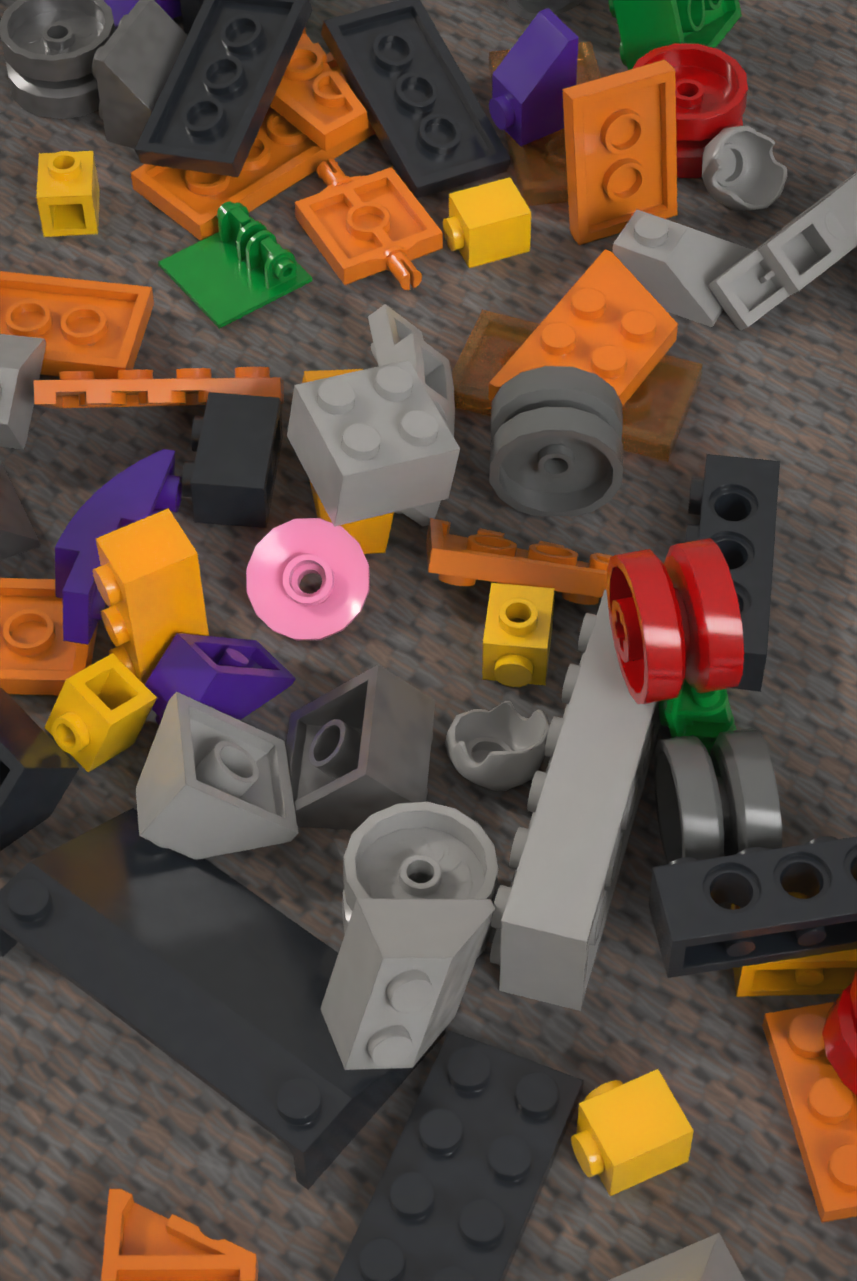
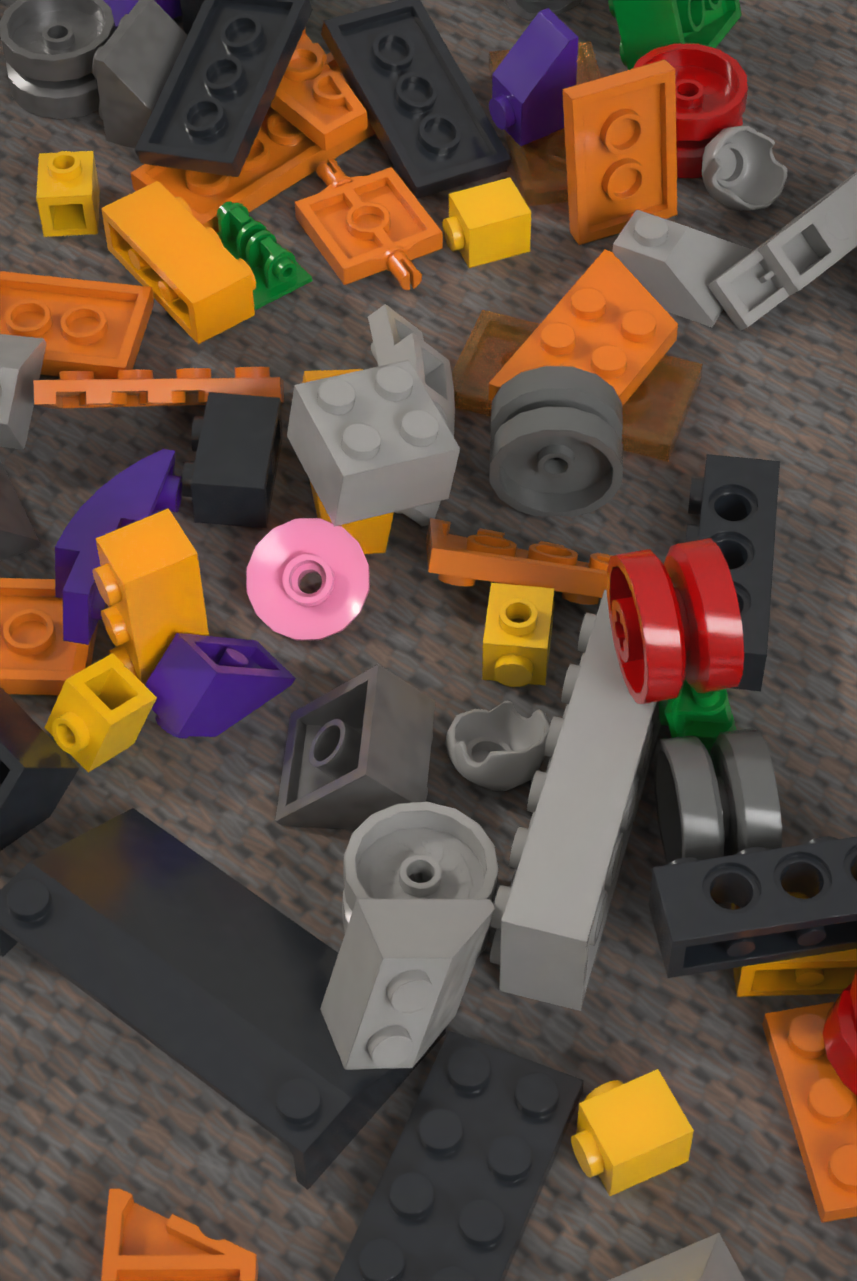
light grey slope [136,692,298,860] -> none
none -> light orange brick [101,181,256,345]

